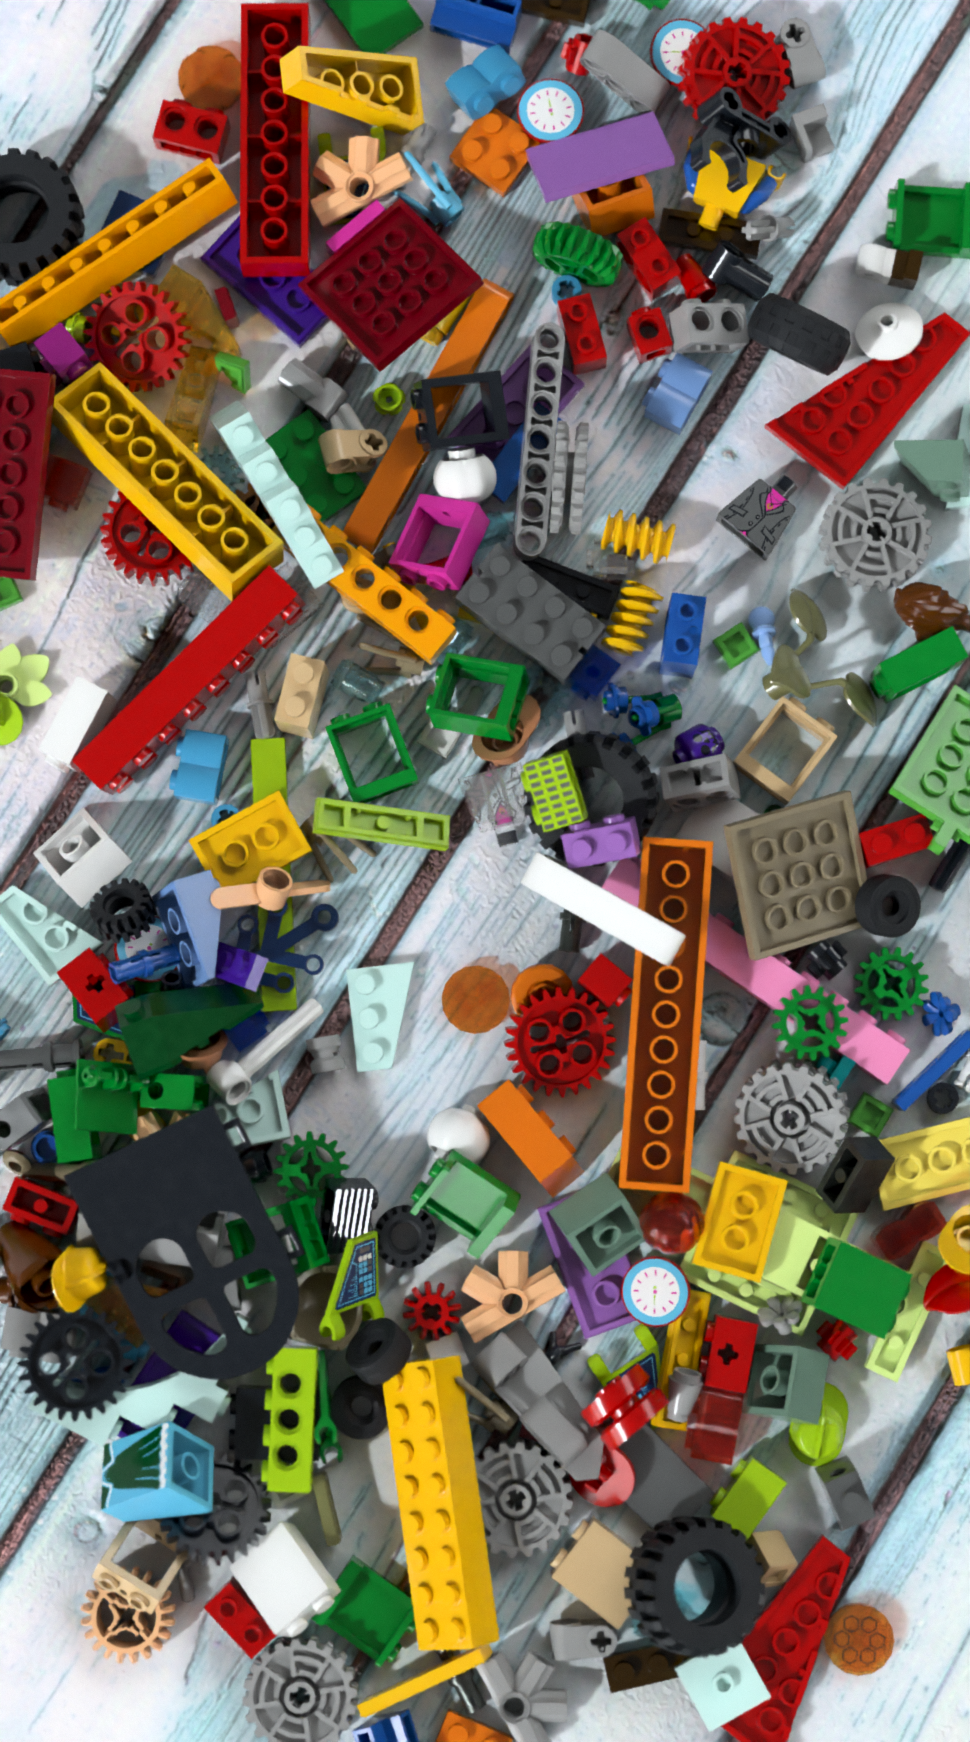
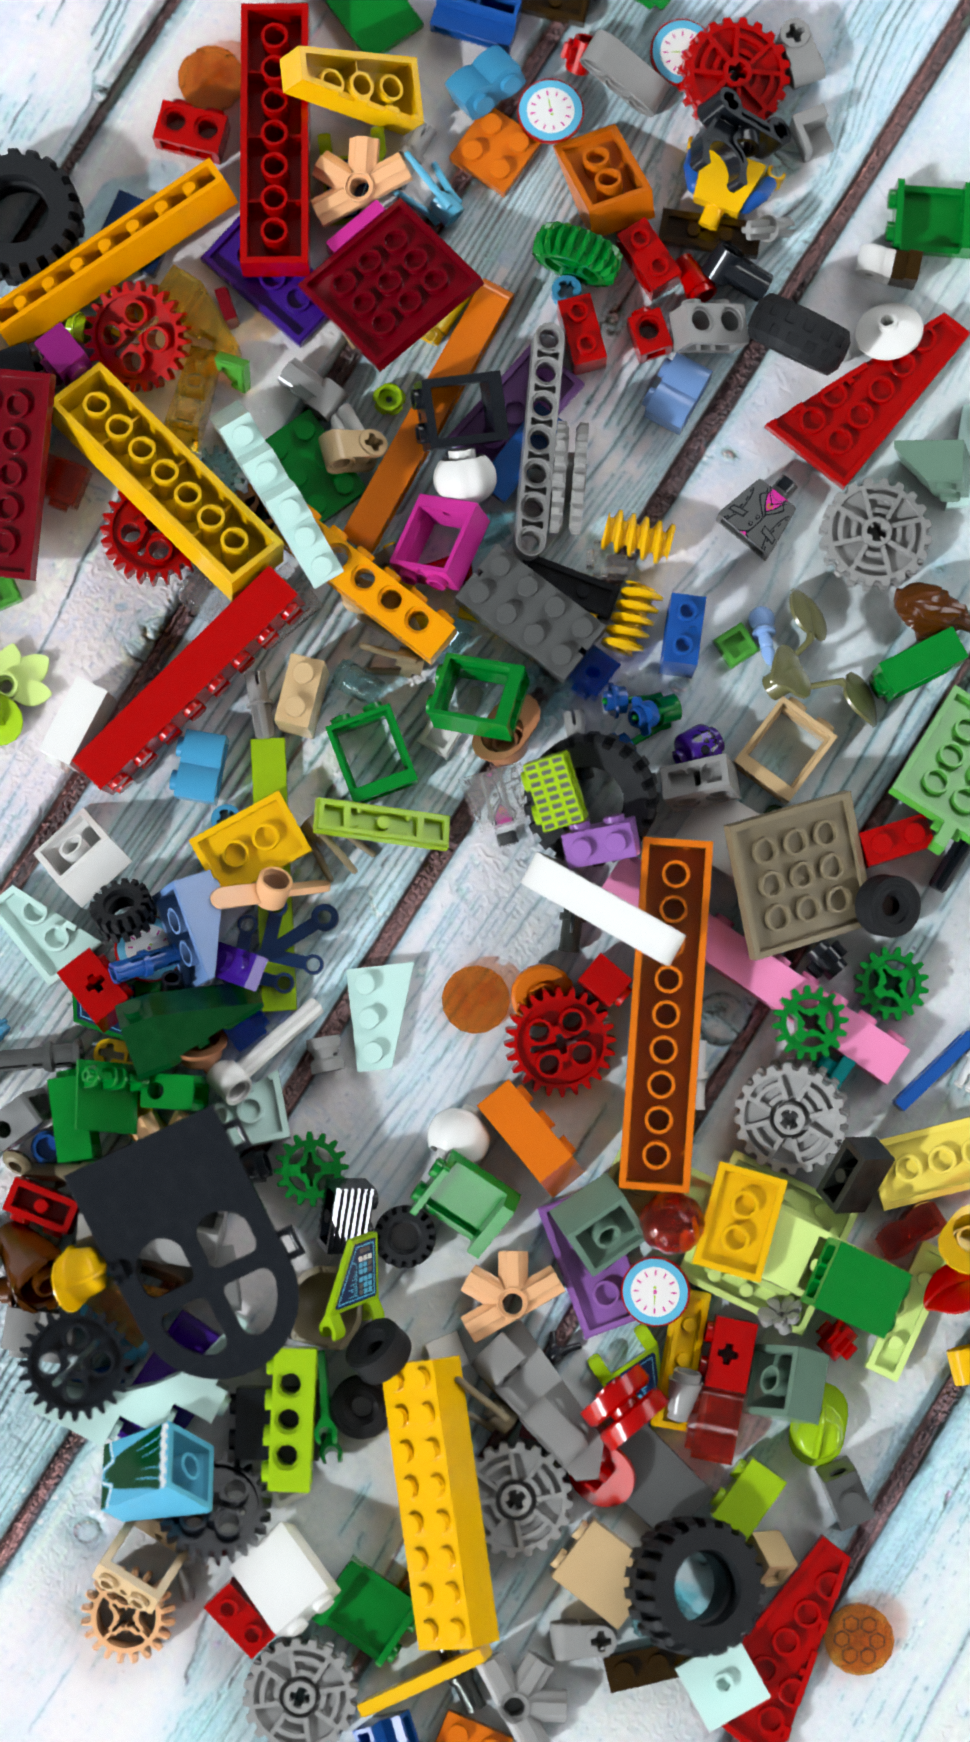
green window [225,1195,331,1290] -> none
olive tile [312,1470,342,1547] -> none
red gear [403,1281,461,1341] -> none
medium lavender tile [526,111,675,203] -> none
bright green tile [847,1092,894,1138] -> none
blue plant [922,992,961,1037] -> none
black bush [926,1083,959,1114] -> none

